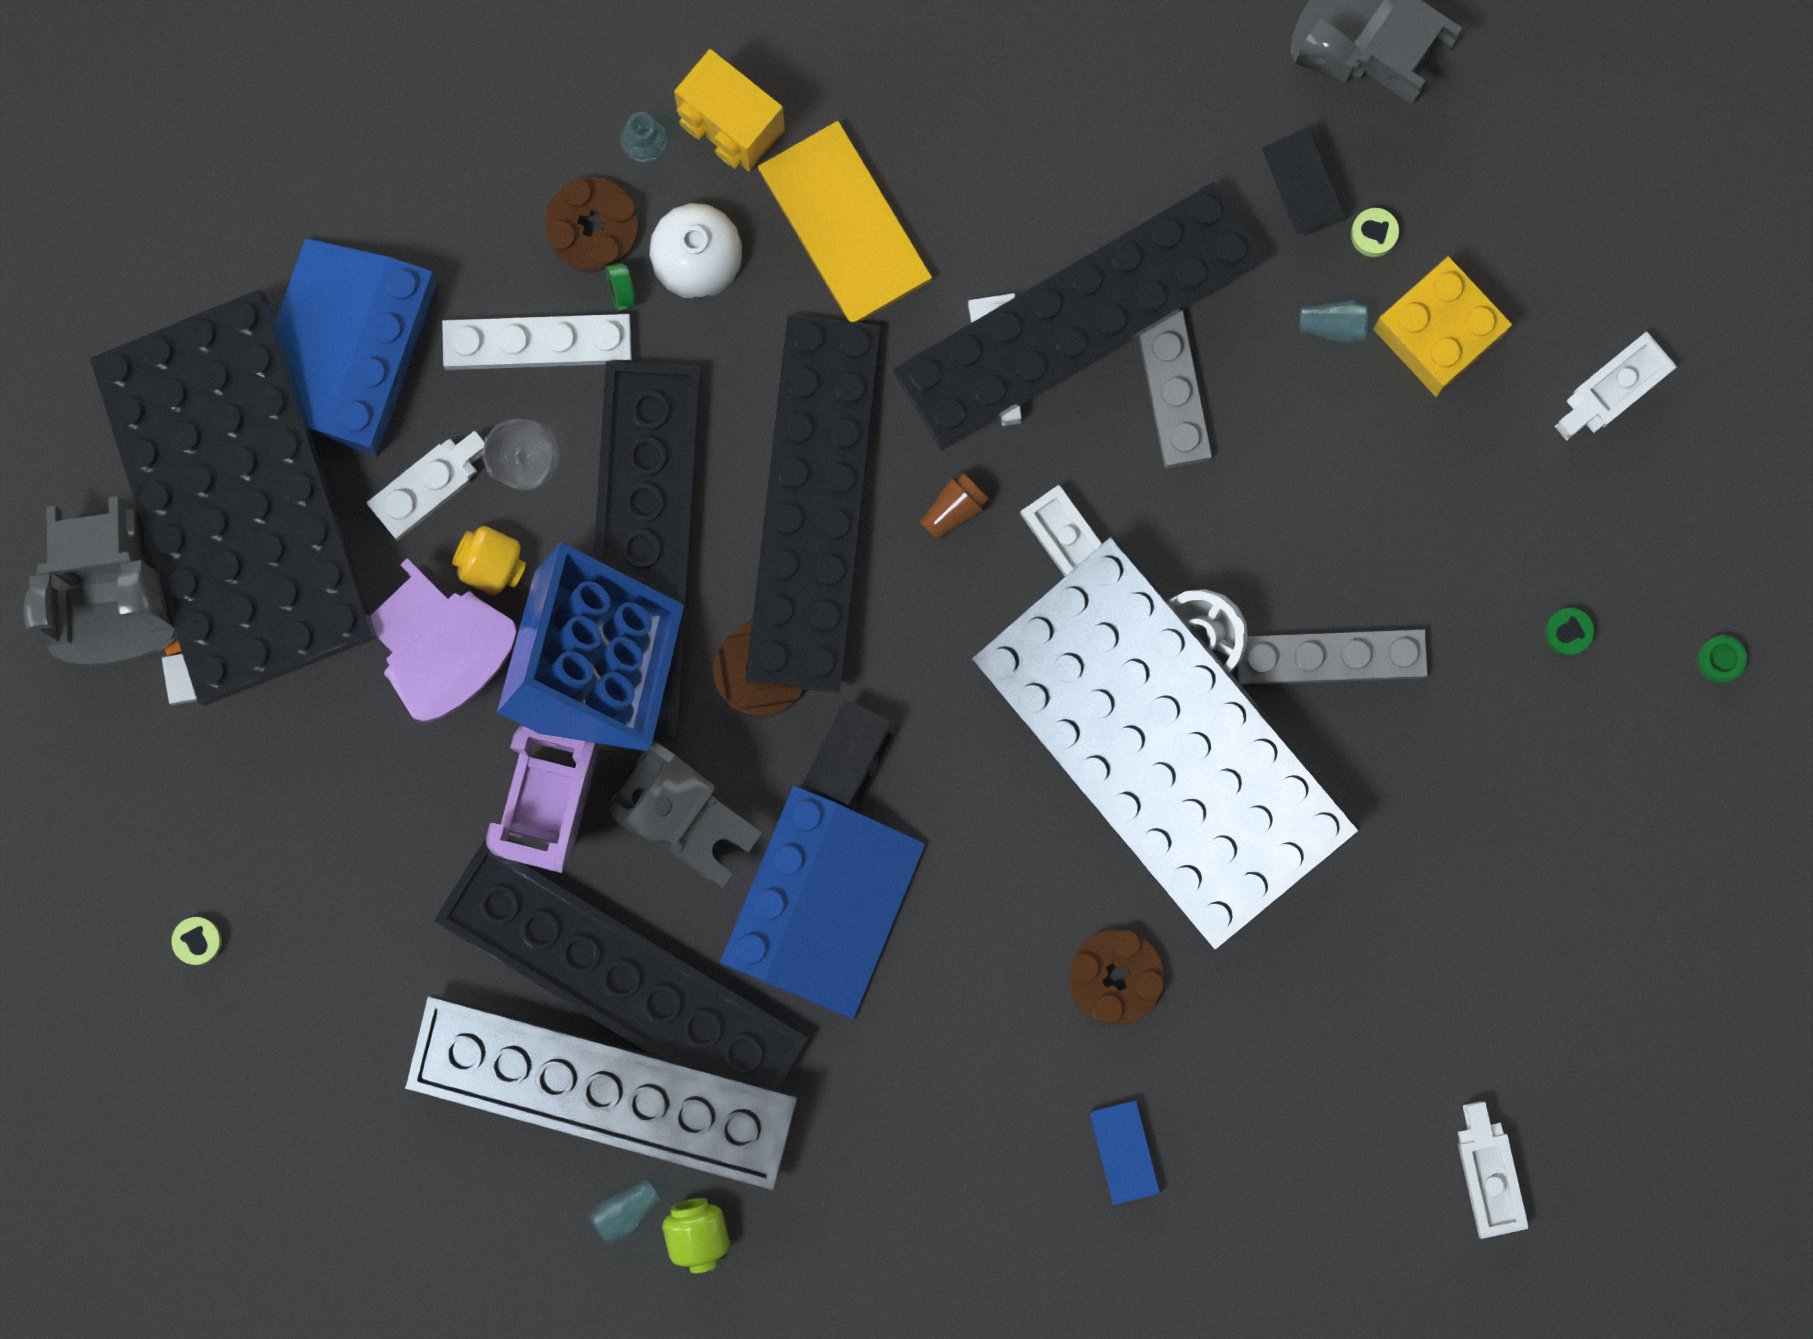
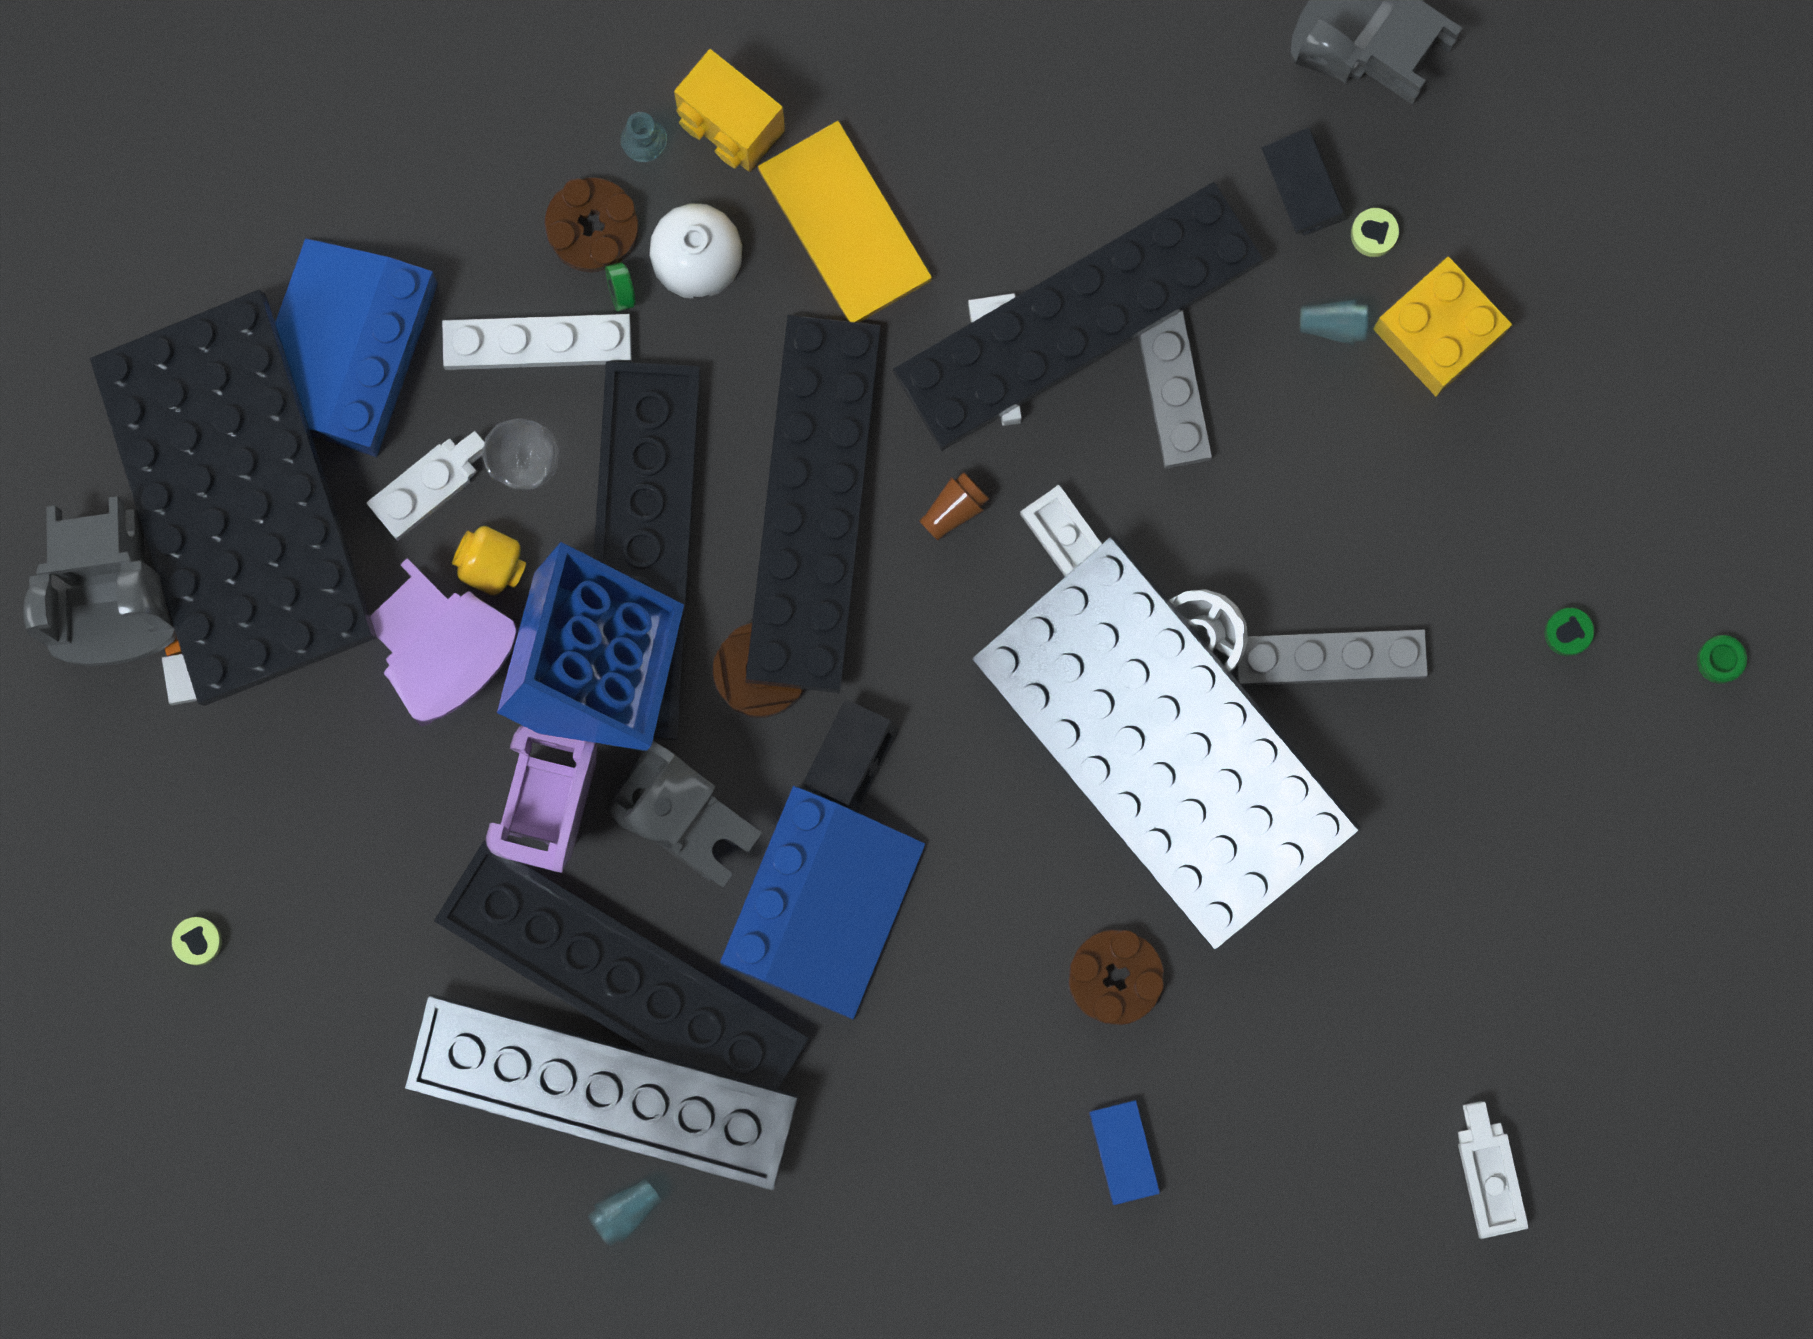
lime head [662,1198,730,1273] -> none
white hinge [1554,332,1677,441] -> none

